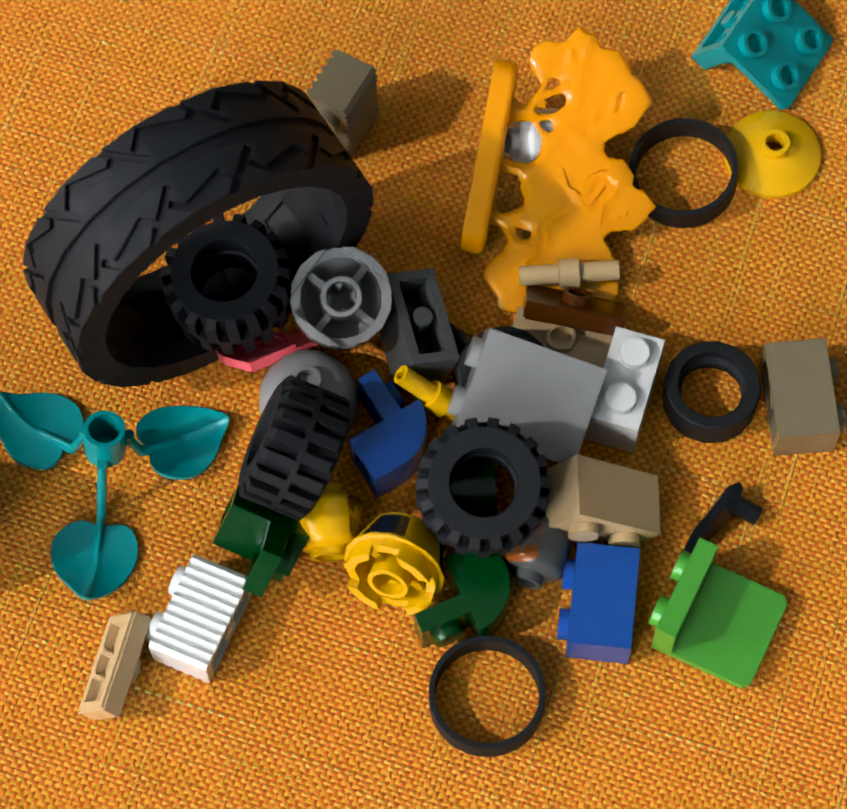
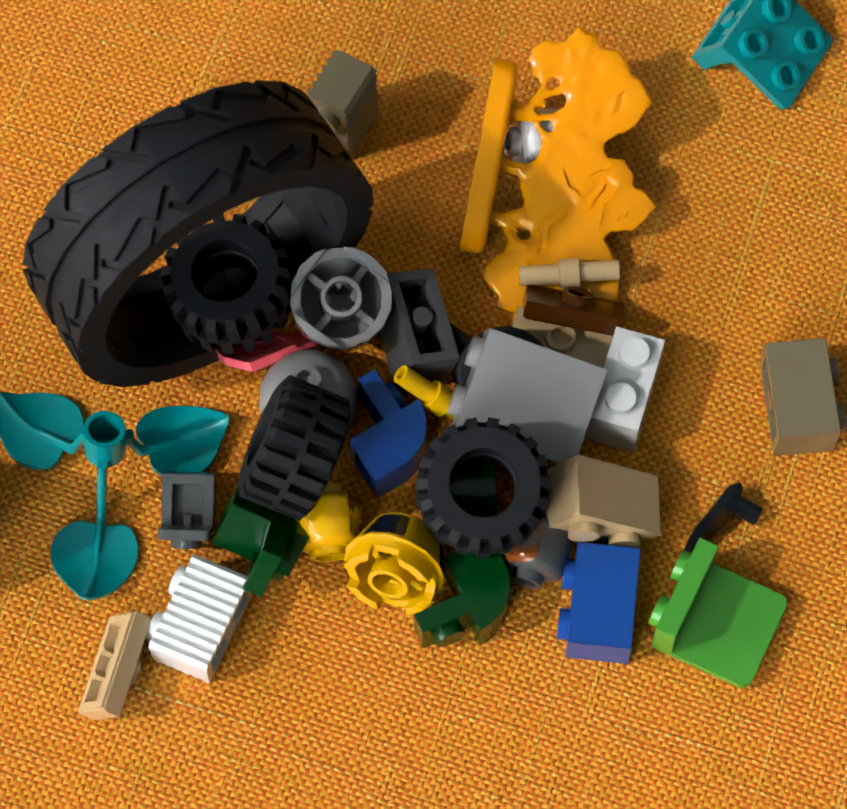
black tyre [429,635,546,757] -> none
black tyre [630,118,738,228] -> none
black tyre [662,341,761,443] -> none
yellow dish [724,110,821,199] -> none
none -> dark grey bracket [158,471,216,549]

